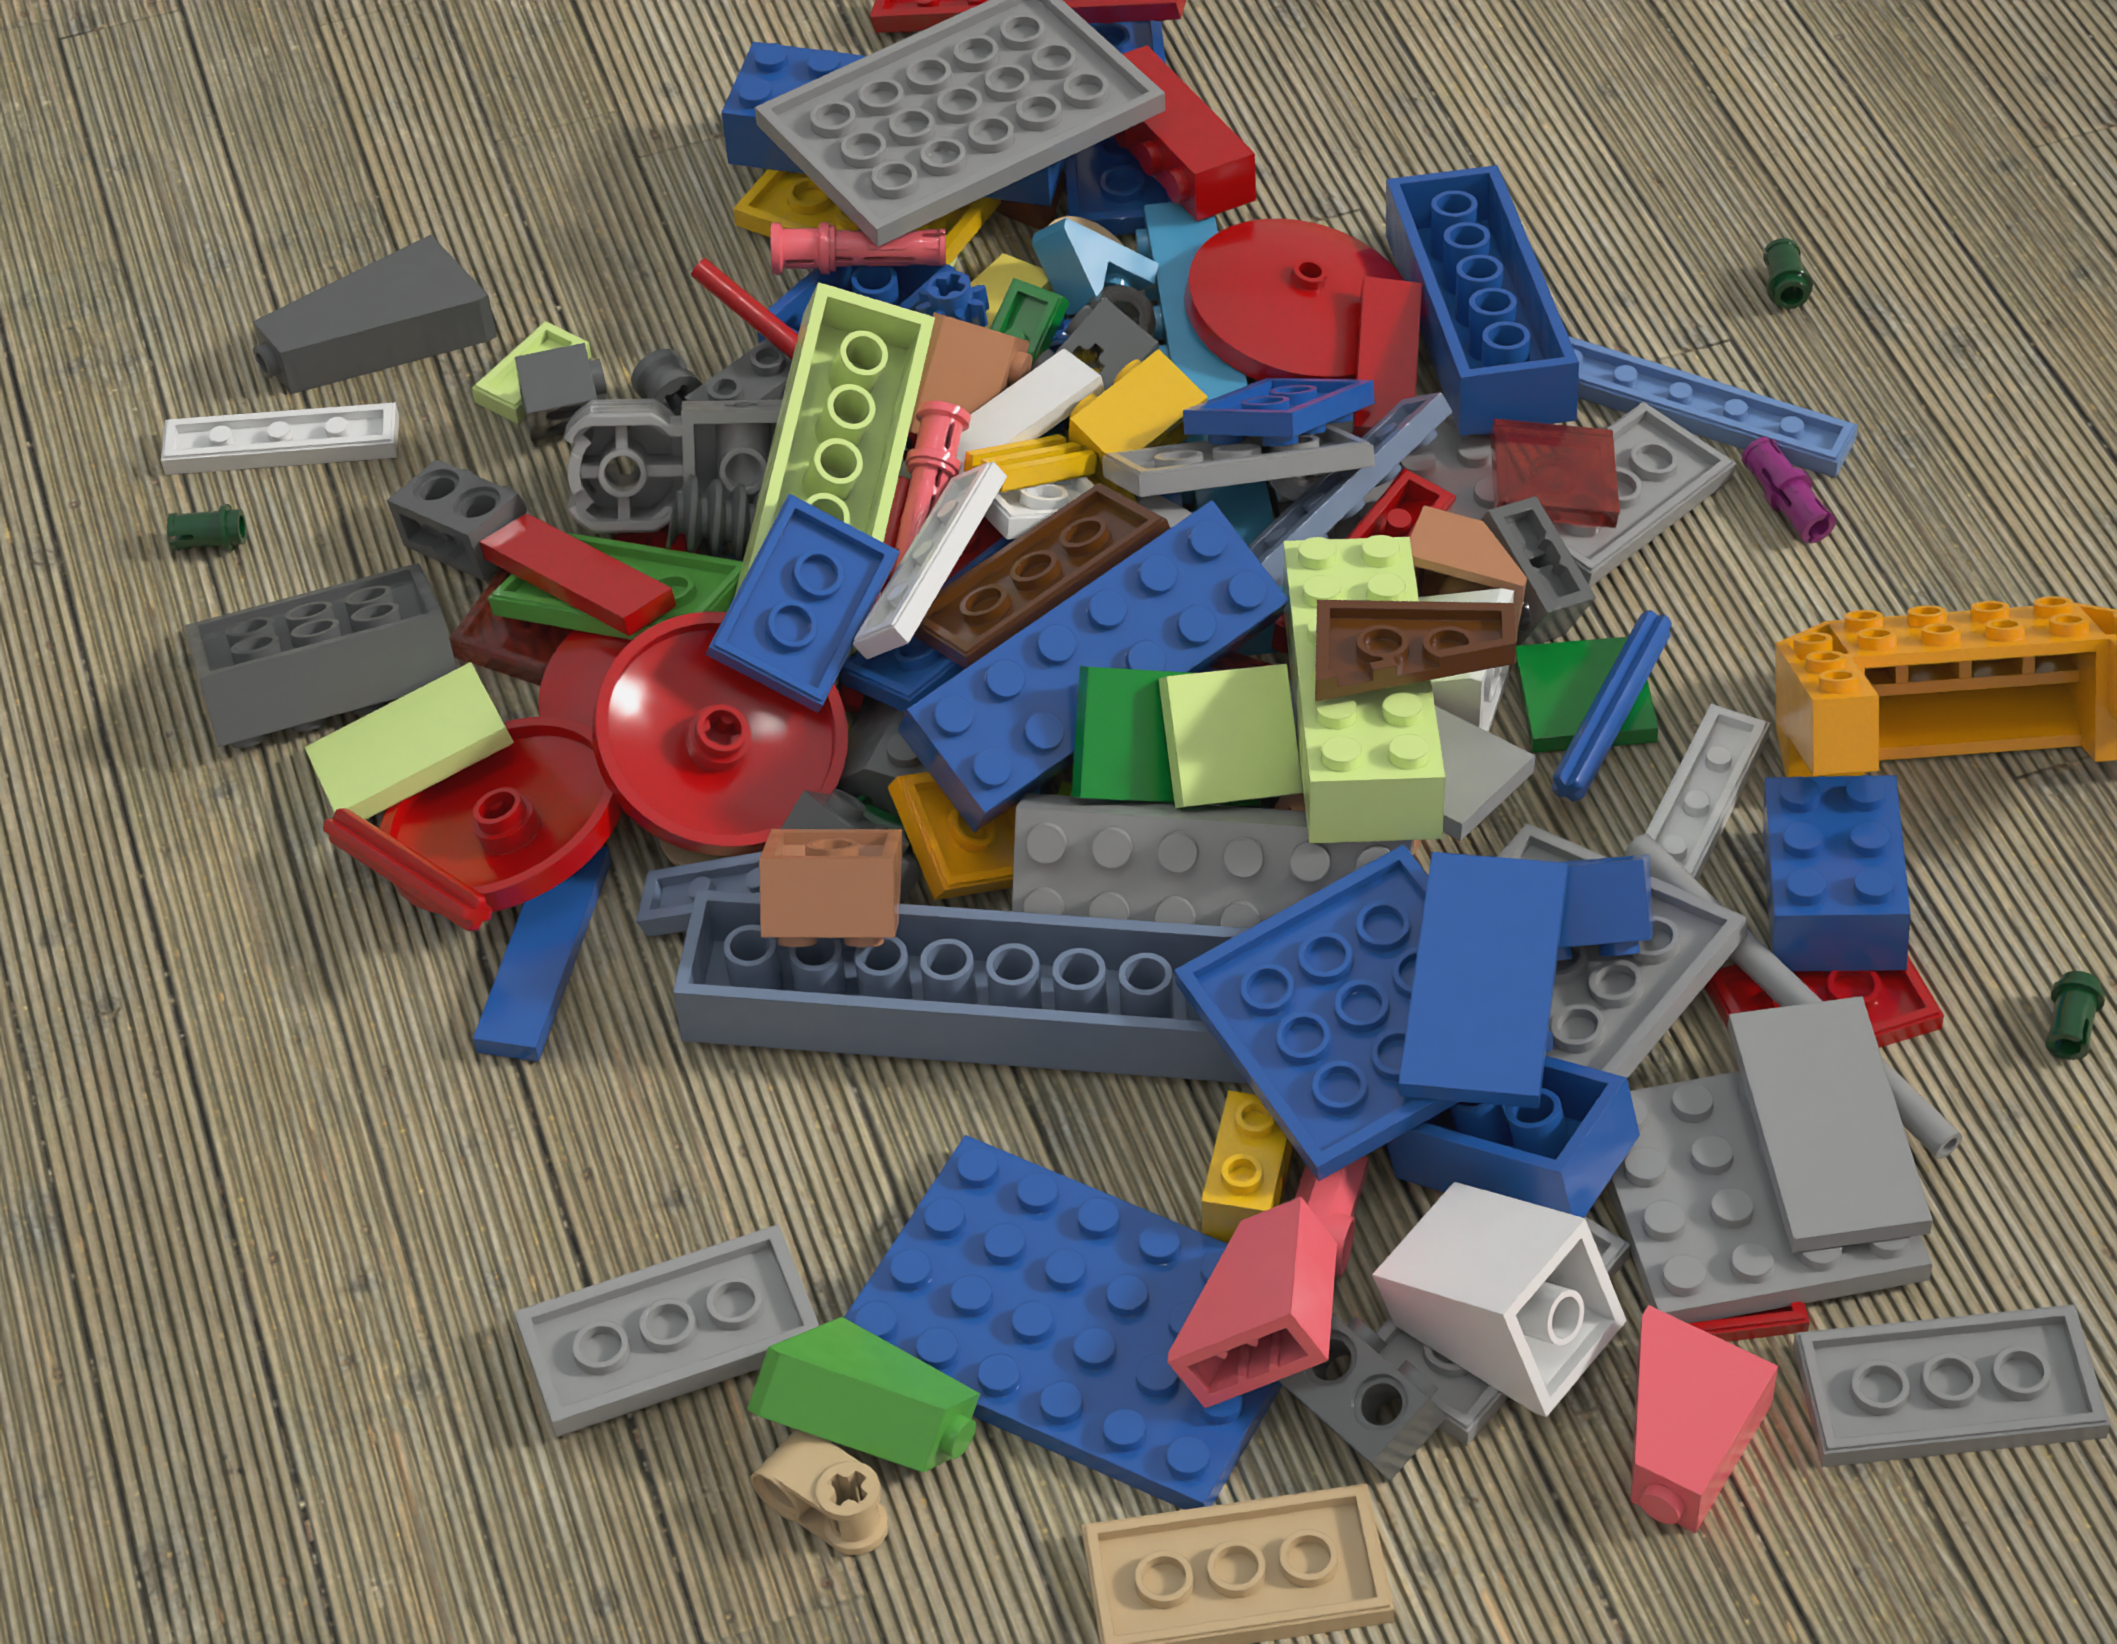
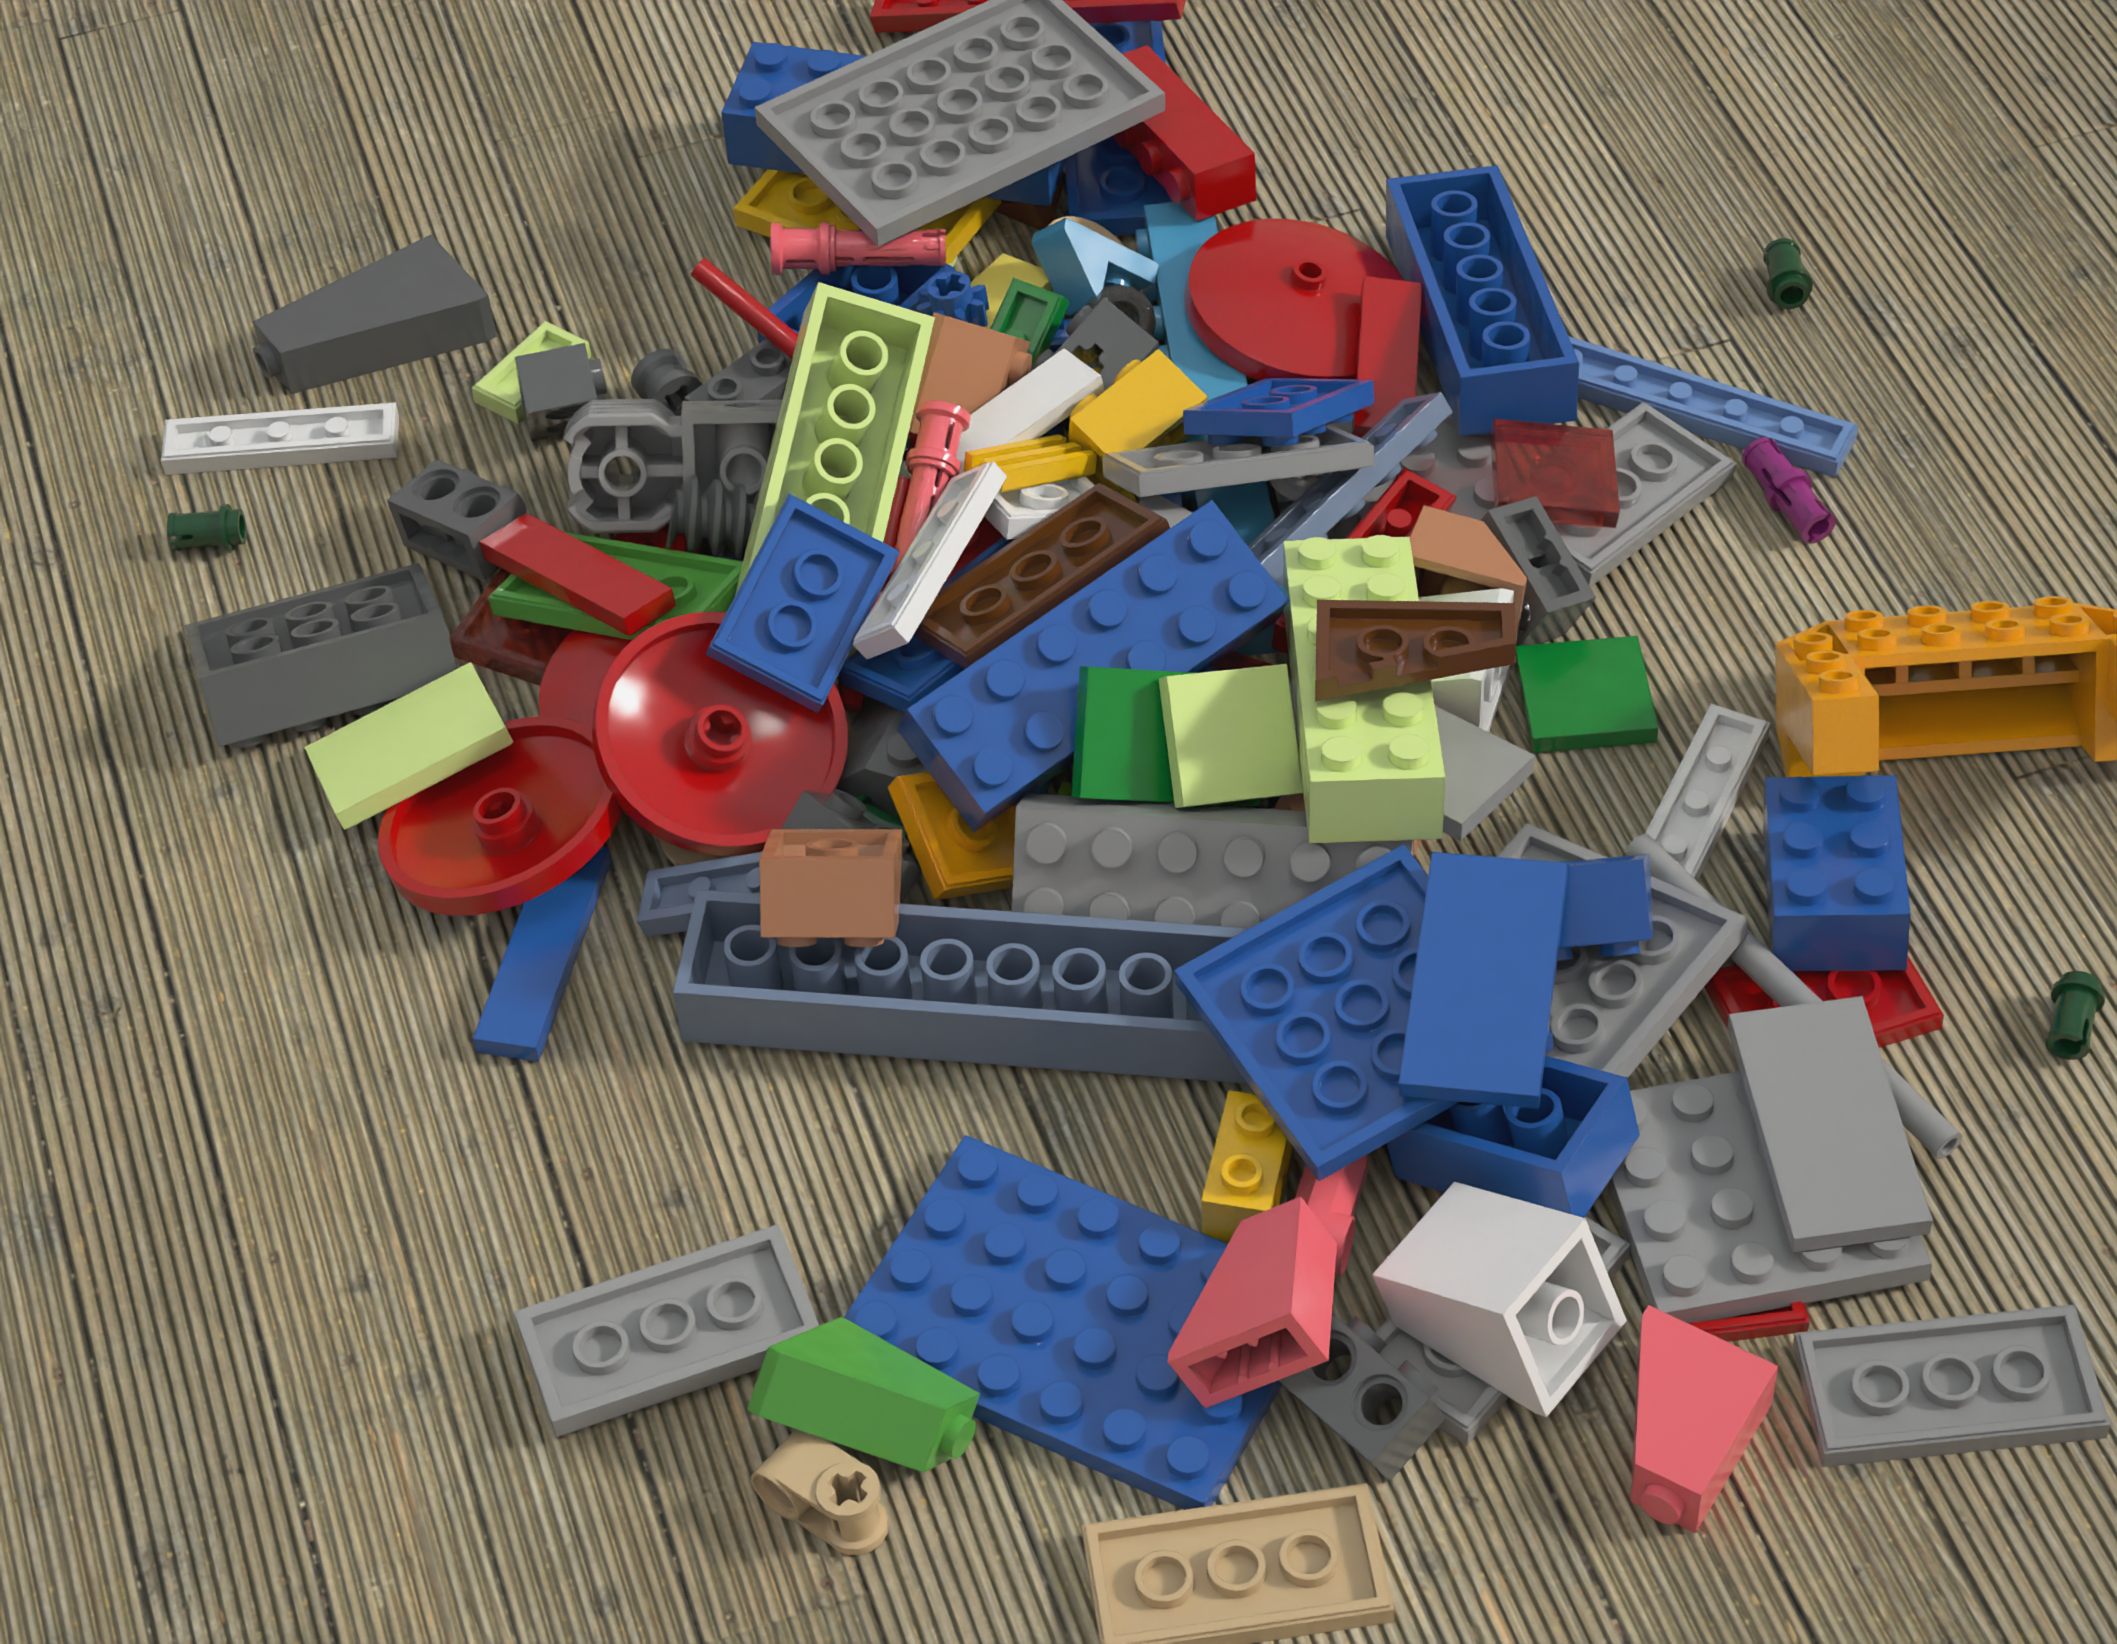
red axle [323,808,492,932] -> none
blue axle [1552,610,1672,802] -> none

